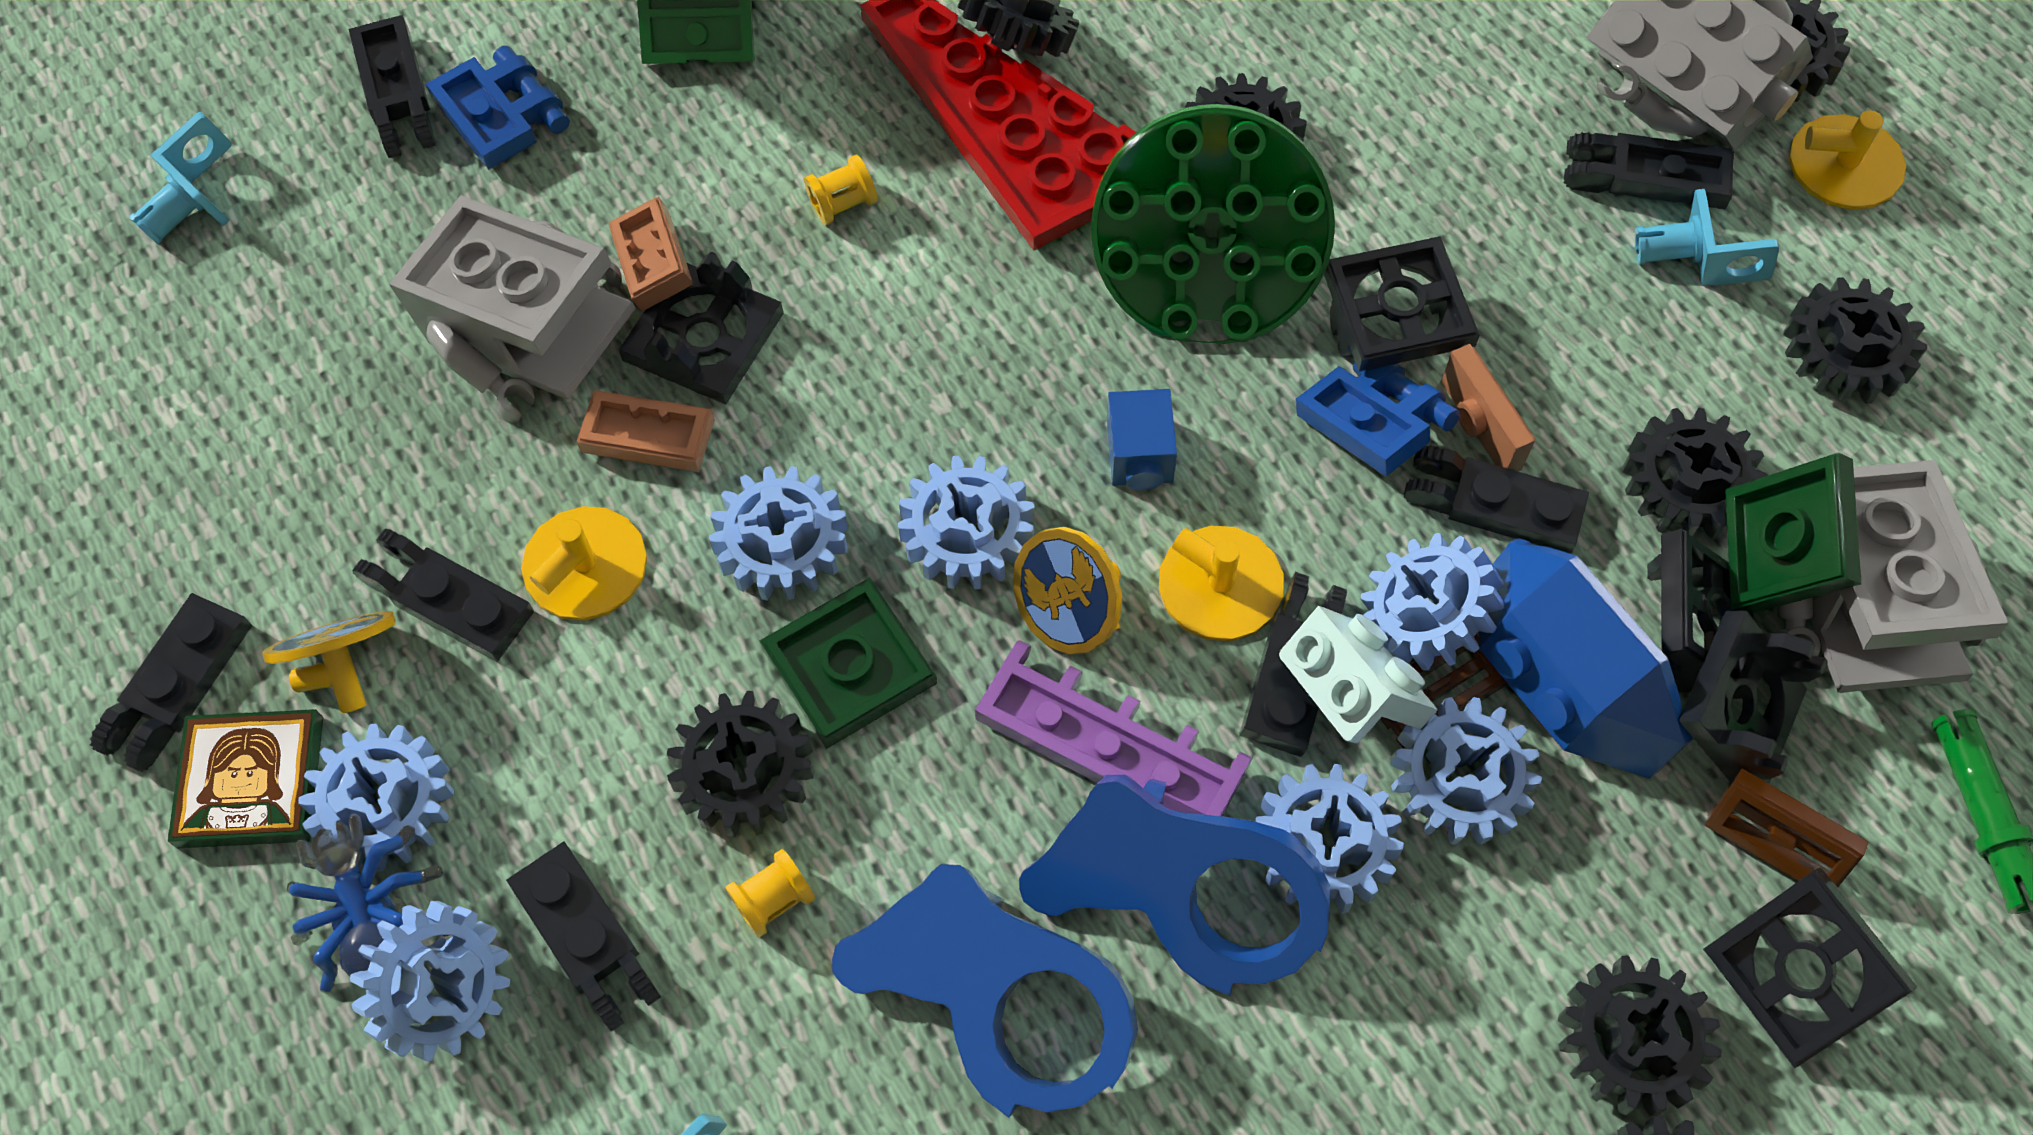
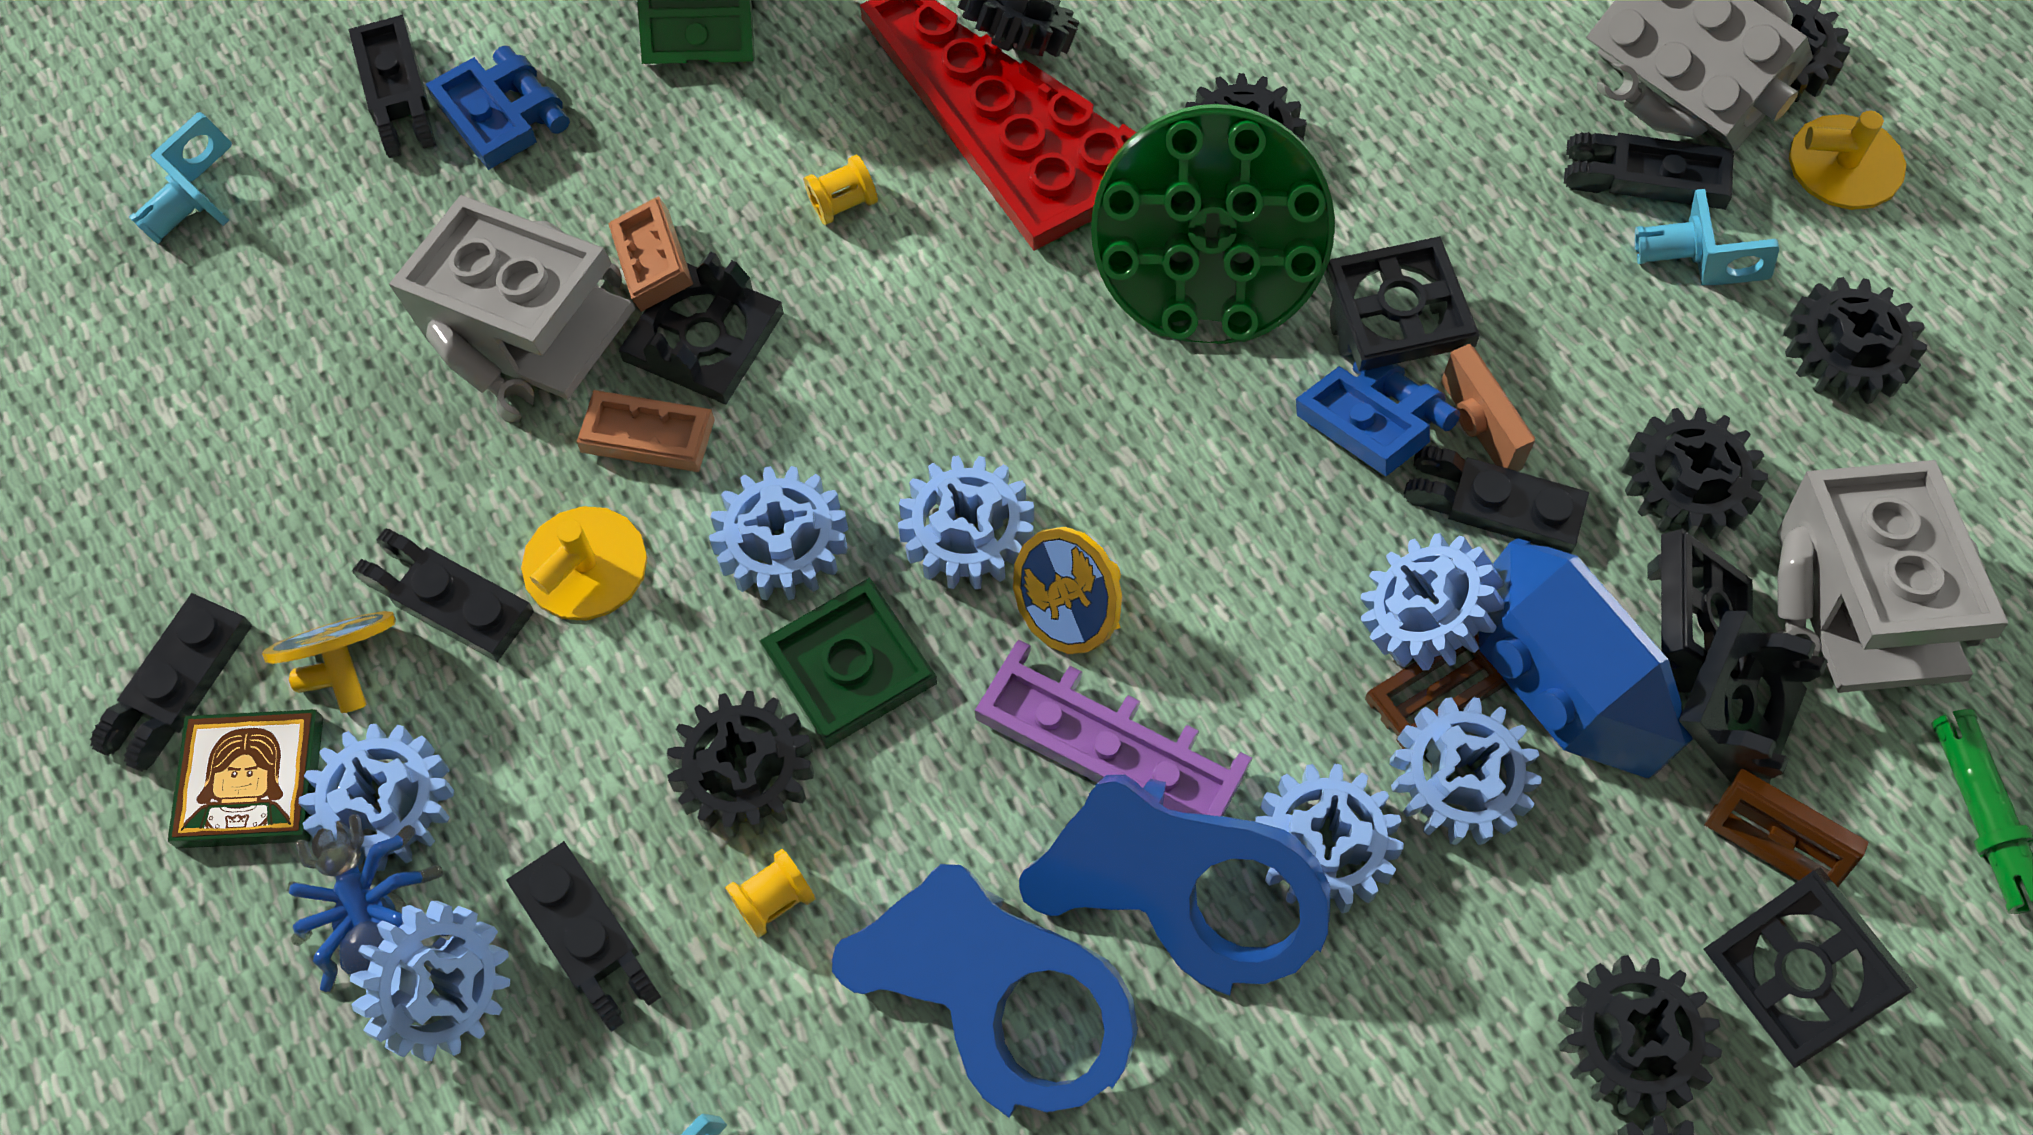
blue brick [1107,389,1177,491] -> none
yellow shield [1159,526,1284,641] -> none
black hinge [1239,571,1347,757] -> none
light aqua bracket [1279,606,1438,743] -> none
dark green tile [1725,452,1861,614] -> none

